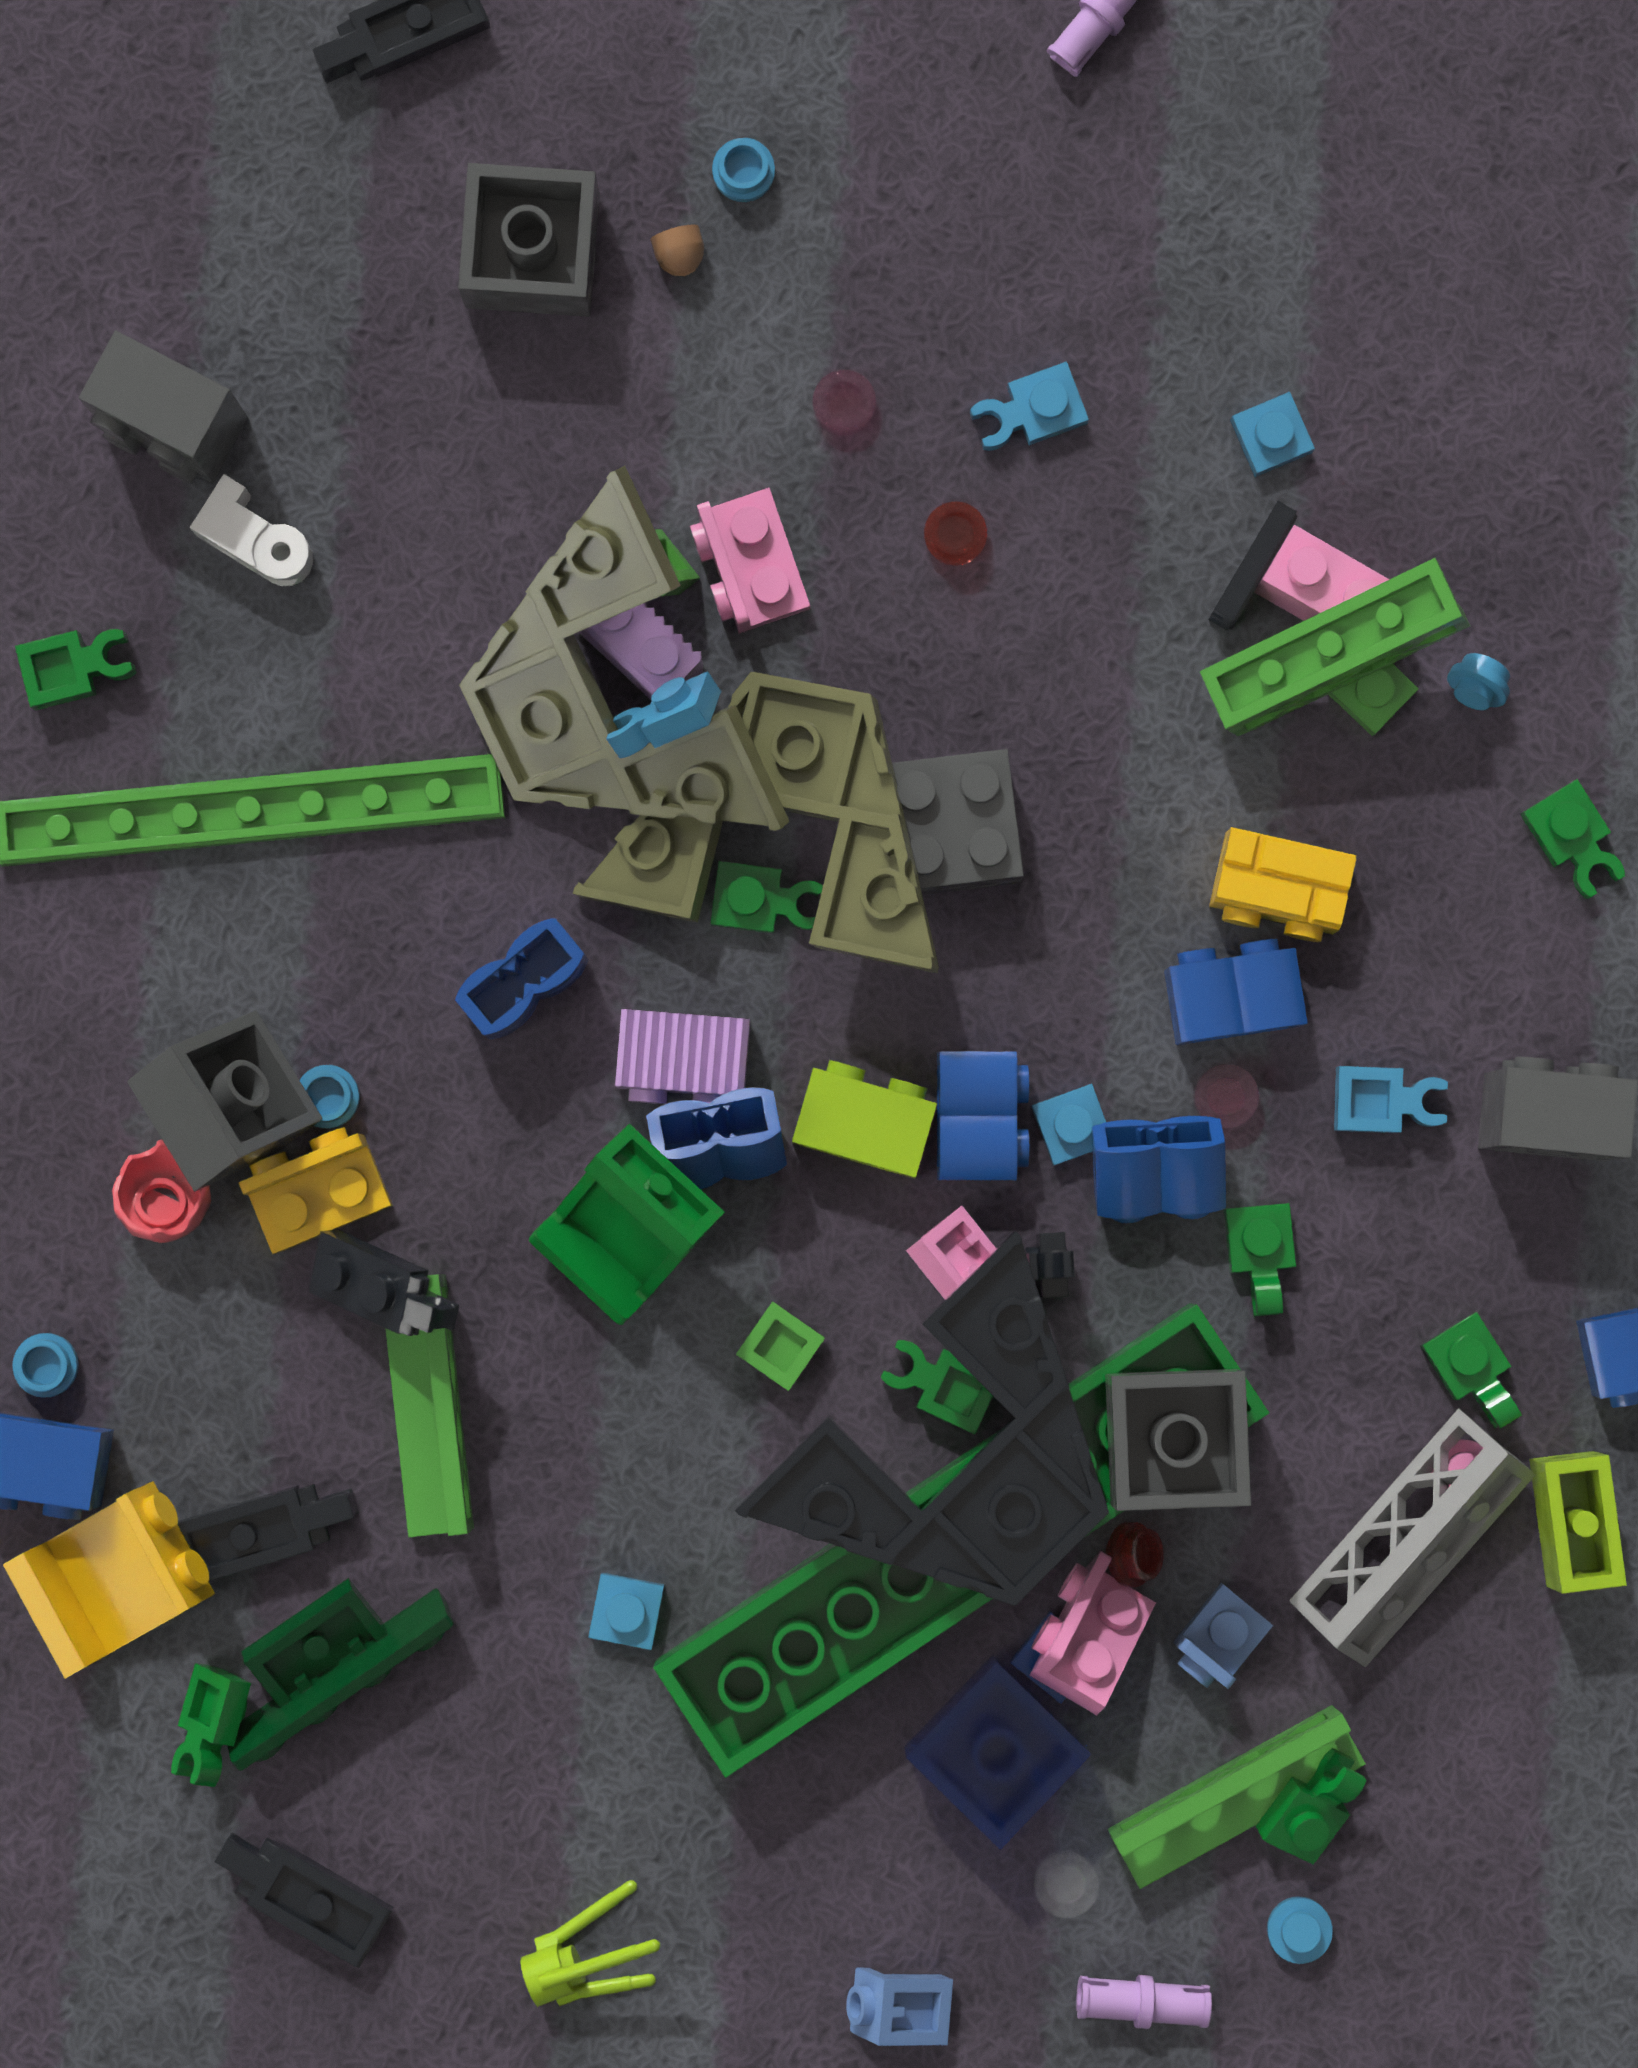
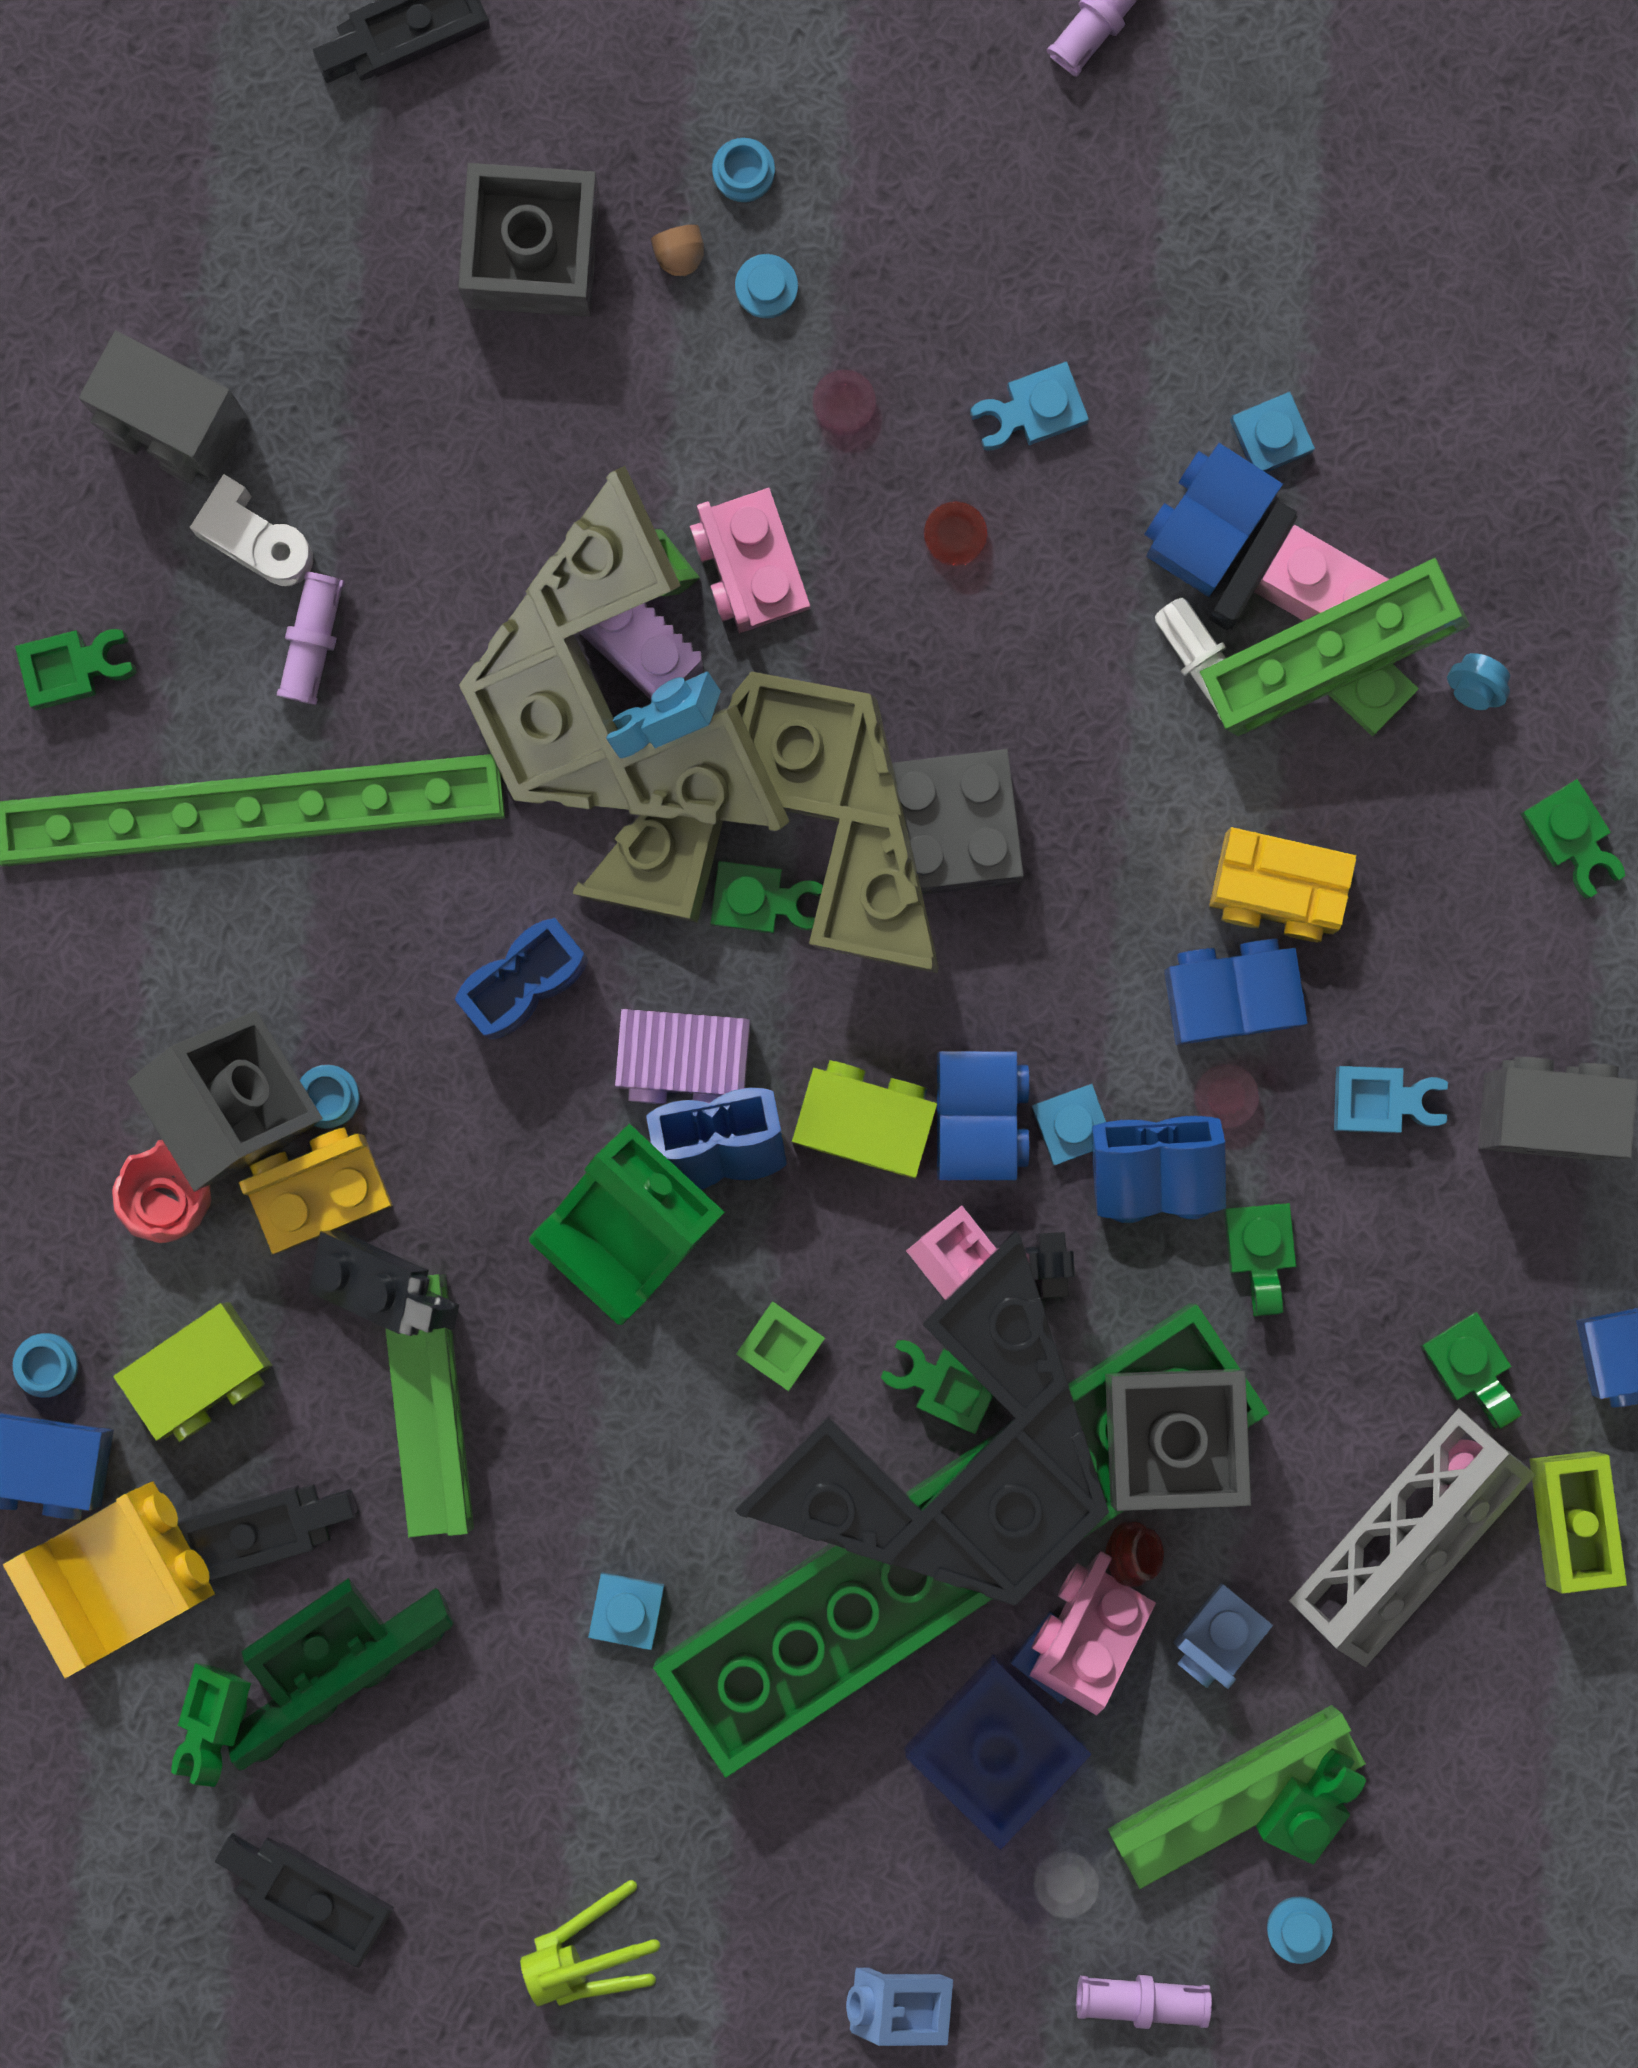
none -> lime brick [113,1302,272,1443]
none -> lavender pin [276,572,345,705]
none -> dark azure plate [735,254,798,318]
none -> blue brick [1144,443,1283,597]
none -> white axle [1155,597,1226,720]

